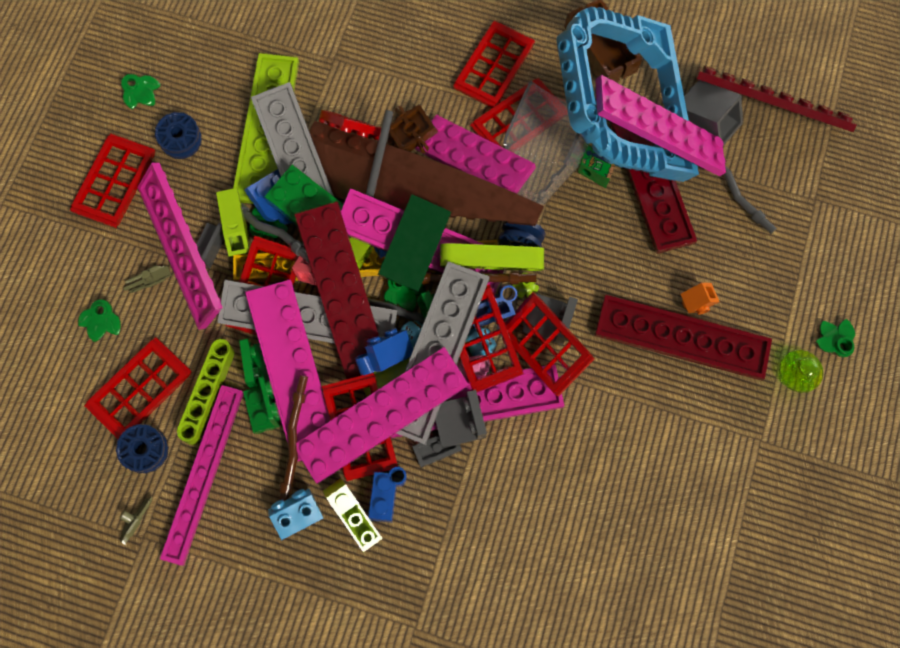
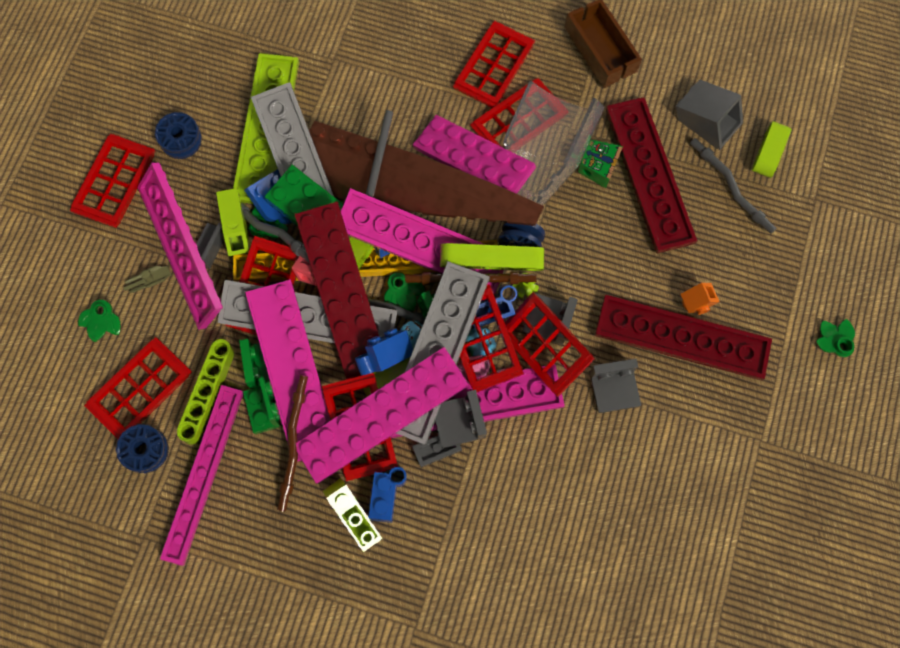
olive piece [119,496,153,544] -> none
green plate [121,74,161,110] -> none
dark azure brick [268,488,323,540] -> none
red plate [318,110,381,140] -> none
dark green tile [377,194,451,292] -> none
reddish brown plate [389,104,438,153] -> none
dark azure arch [556,7,699,182] -> none
dark pink plate [595,75,726,176] -> none
dark red plate [696,65,857,133] -> none
clear neon green plate [779,350,823,393] -> none
none -> dark grey bracket [589,359,641,413]
none -> lime beam [751,121,792,178]

